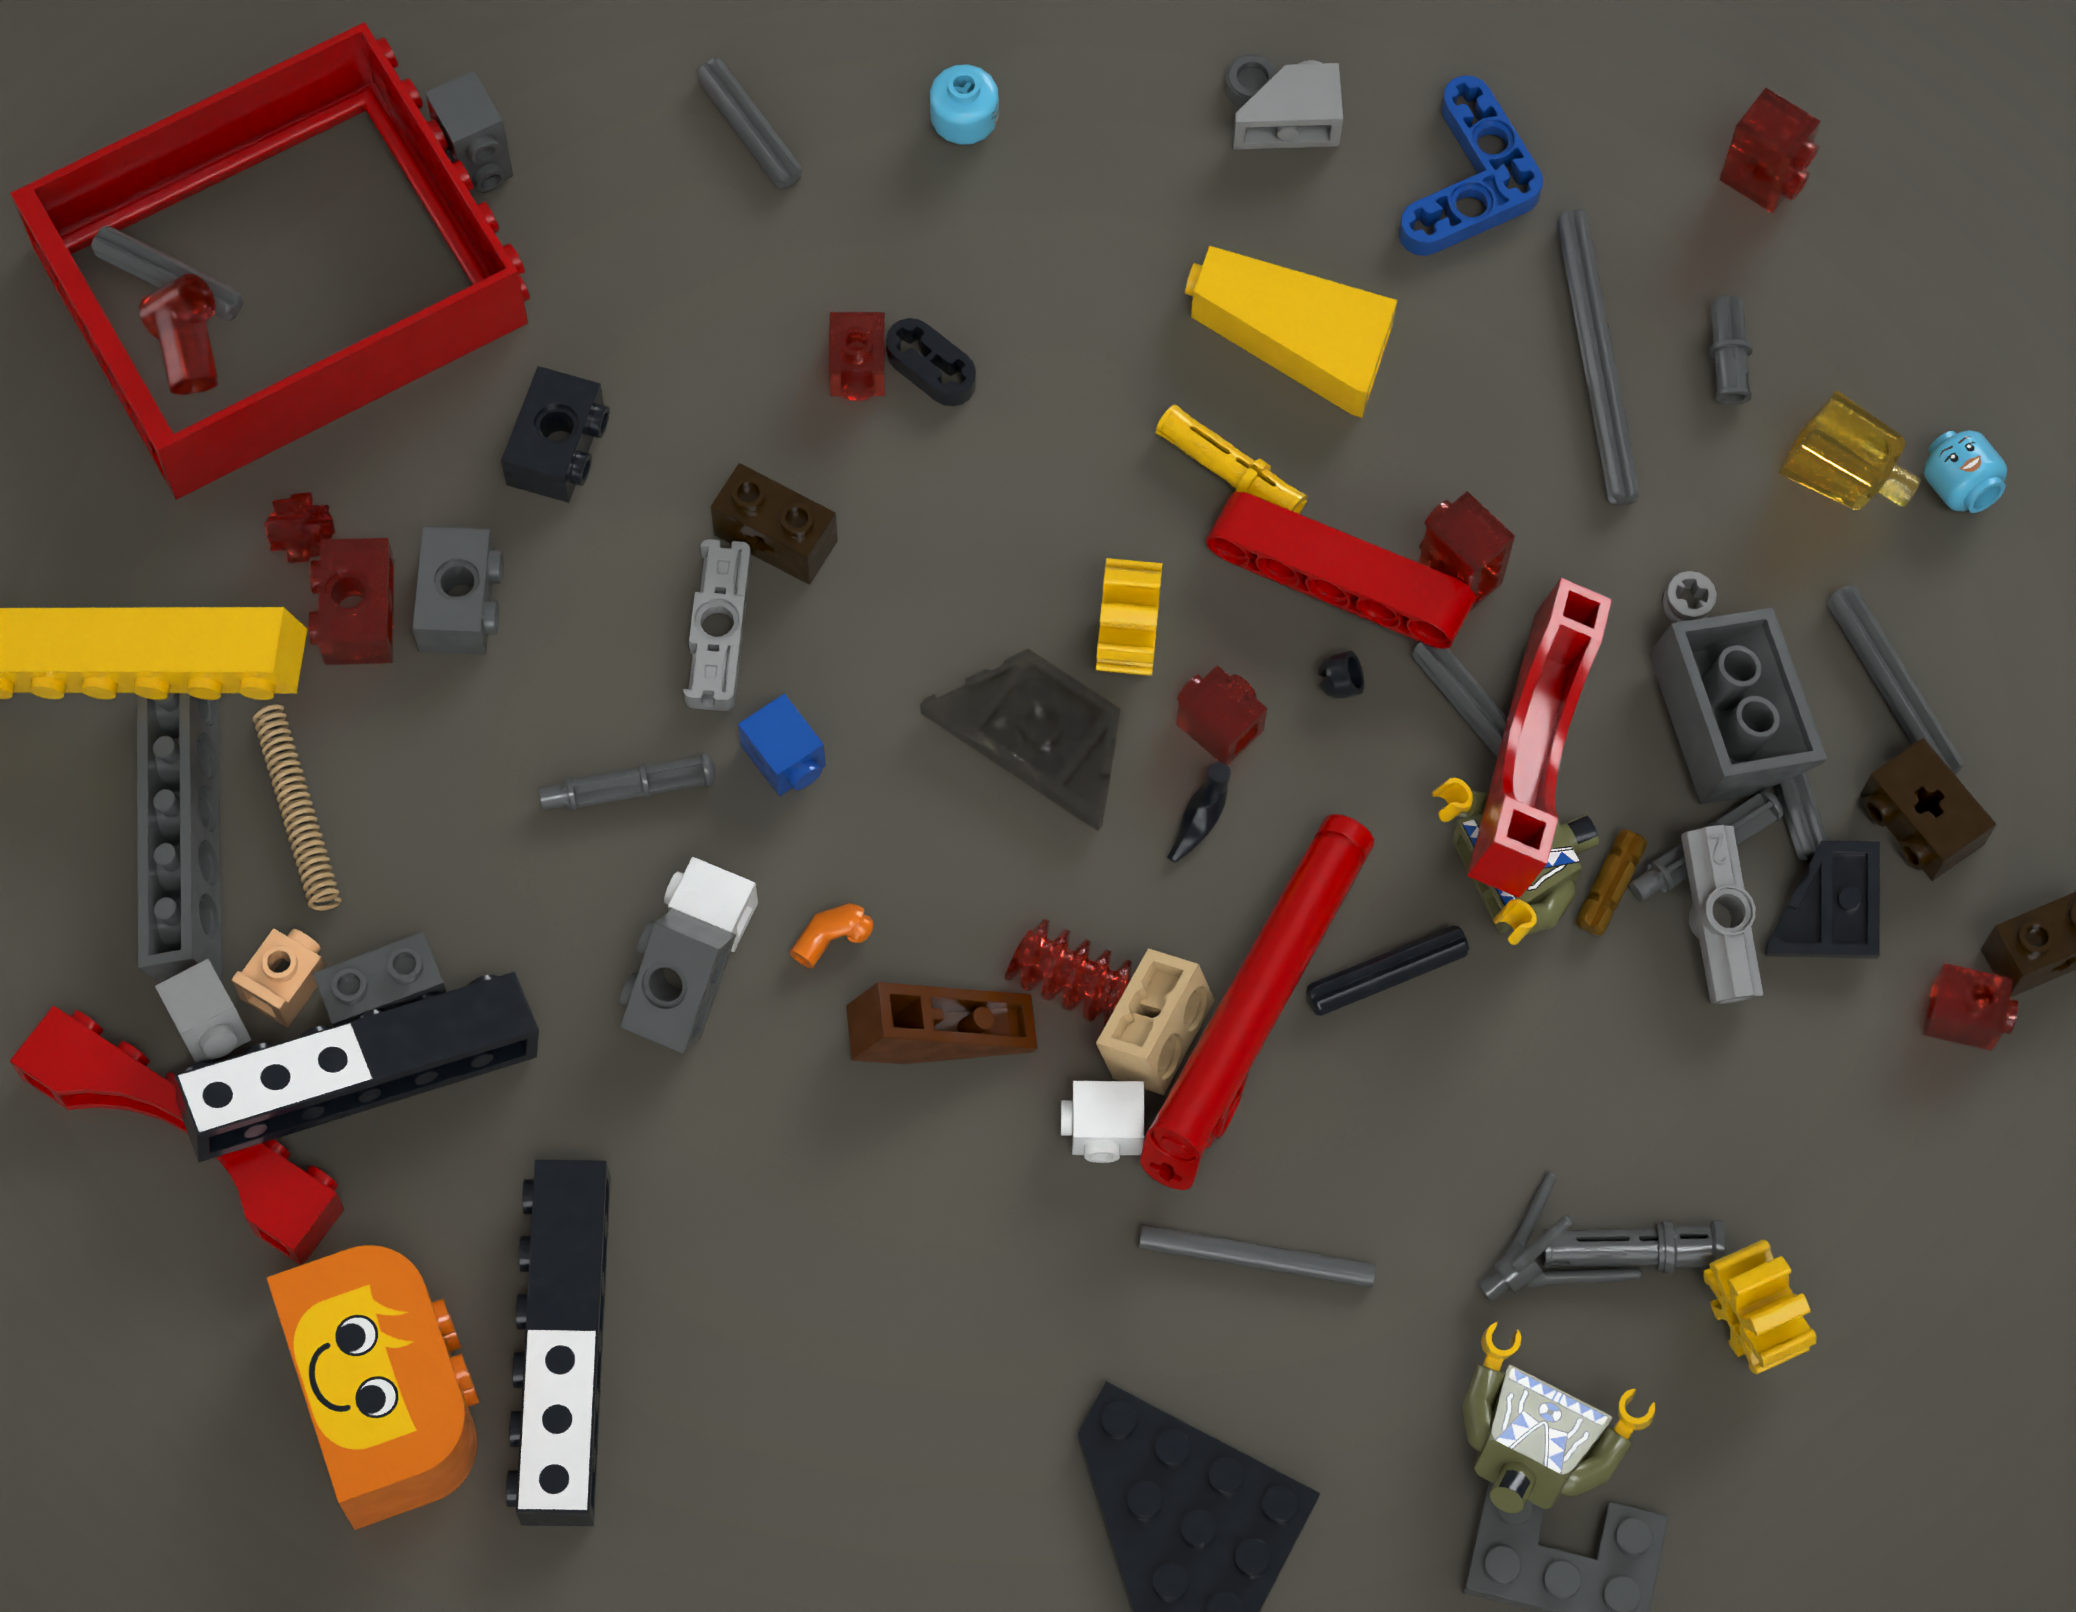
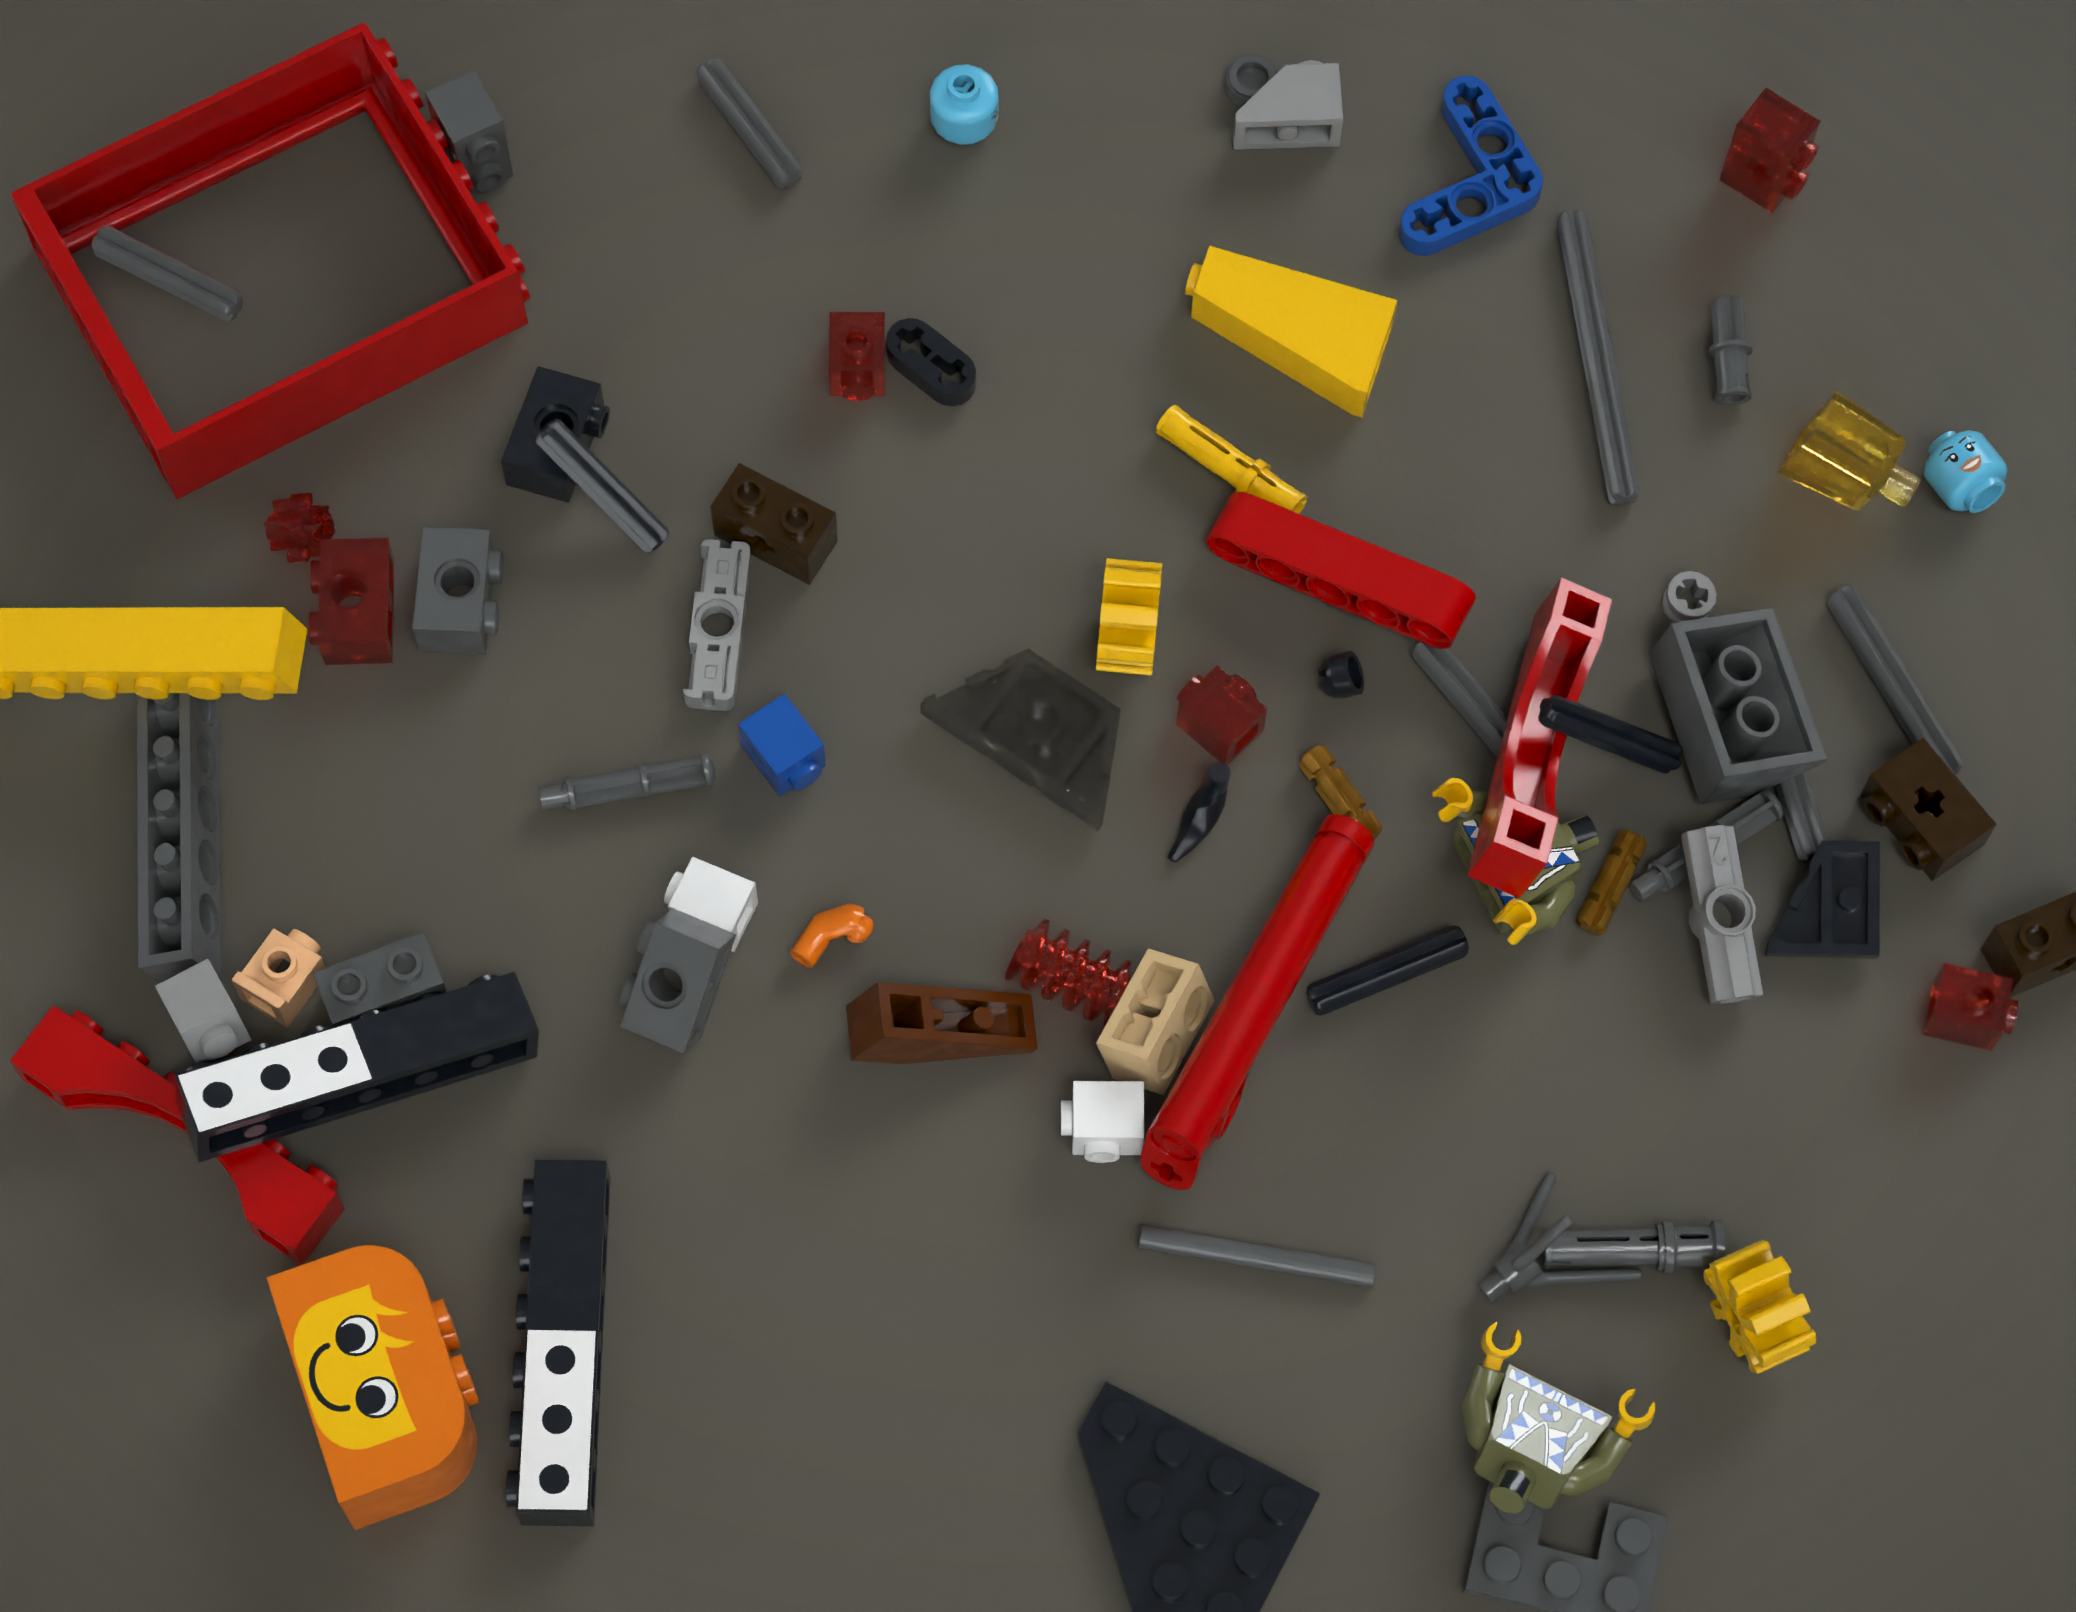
clear red piece [139,273,218,396] -> none
tan piece [253,704,342,911] -> none
clear red brick [1419,491,1515,611] -> none
none -> black axle [535,419,669,553]
none -> pearl gold axle [1299,744,1383,840]
none -> black axle [1538,694,1683,774]

